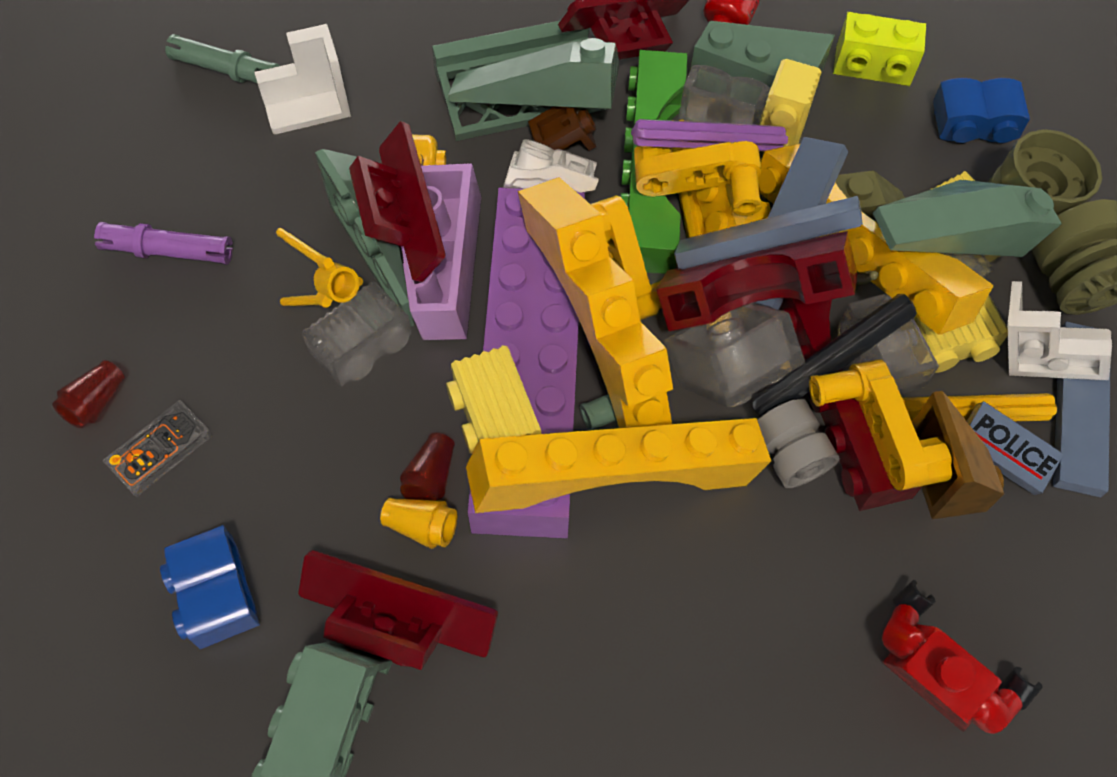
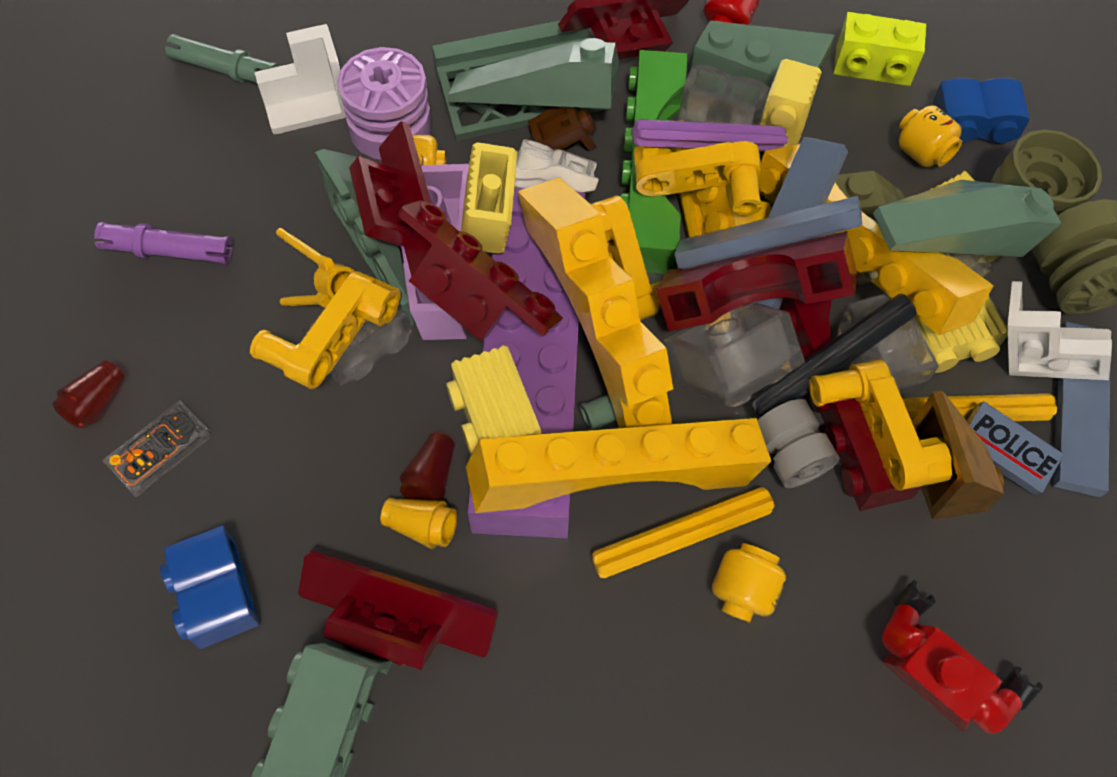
none -> yellow beam [250,271,401,389]
none -> lavender wheel [337,47,432,159]
none -> dark red bracket [397,200,563,341]
none -> light yellow brick [461,142,517,254]
none -> yellow axle [592,487,775,578]
none -> yellow head [712,543,786,623]
none -> yellow head [898,105,962,168]

